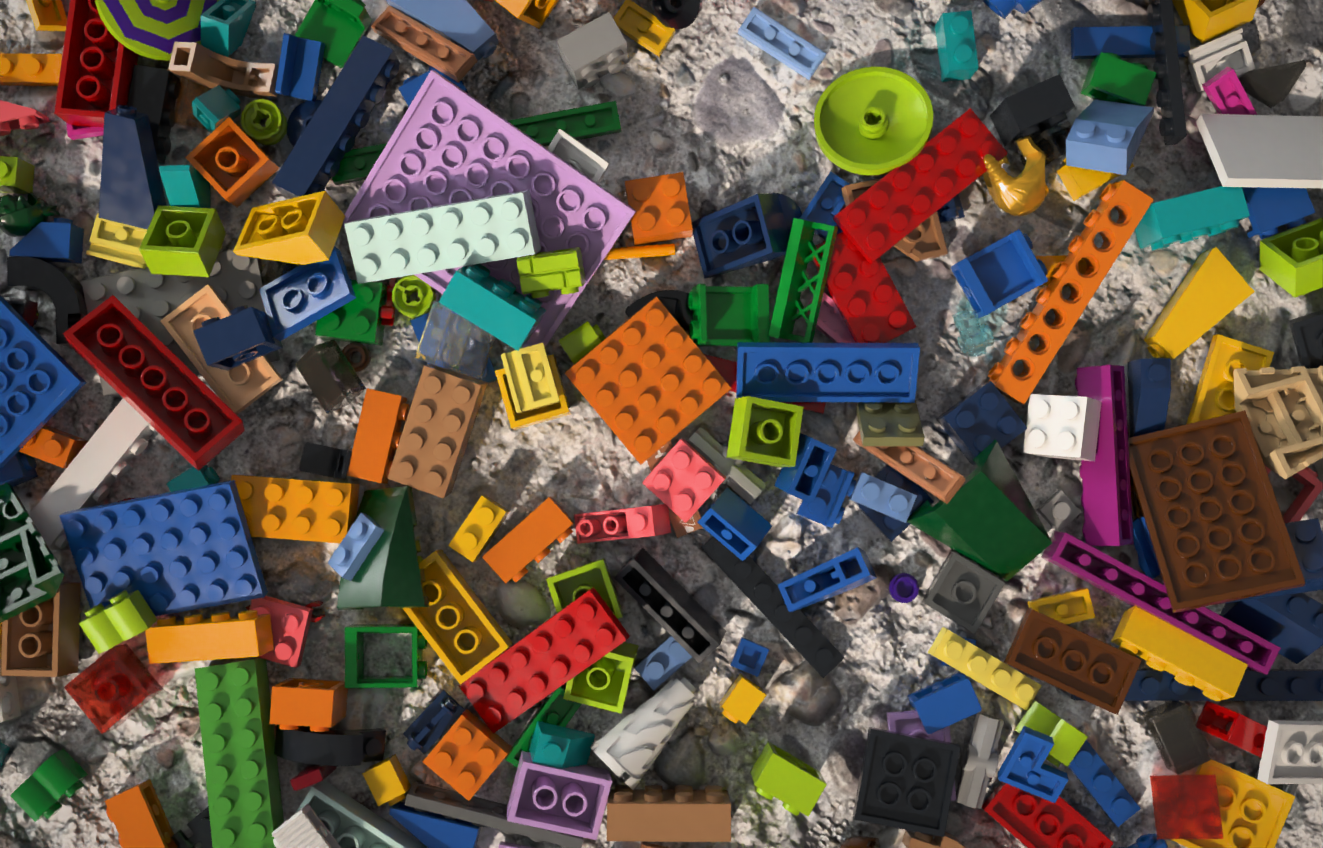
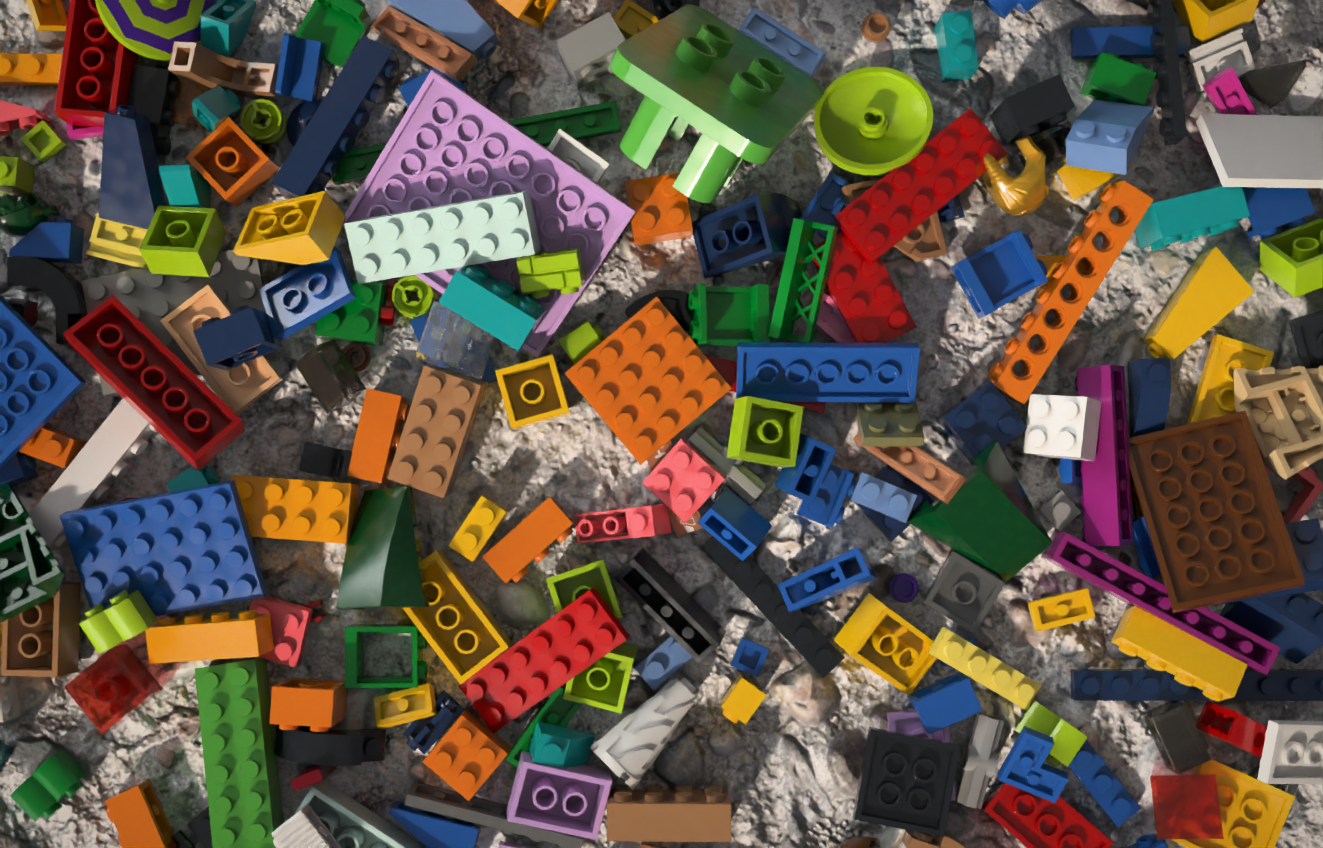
medium blue plate [328,512,384,581] -> none
yellow brick [362,754,411,806] -> none
light yellow plate [501,343,560,413] -> none
light orange bar [604,243,675,260] -> none
lime brick [750,741,827,817] -> none
clear light blue plate [952,310,994,357] -> none
reddish brown plate [1004,608,1142,715] -> none
none -> lime plate [21,120,67,163]
none -> yellow plate [374,683,437,729]
none -> bright green piece [609,4,824,203]
none -> yellow slope [834,593,937,696]
none -> medium nougat plate [861,13,891,43]
none -> blue plate [1058,458,1082,483]

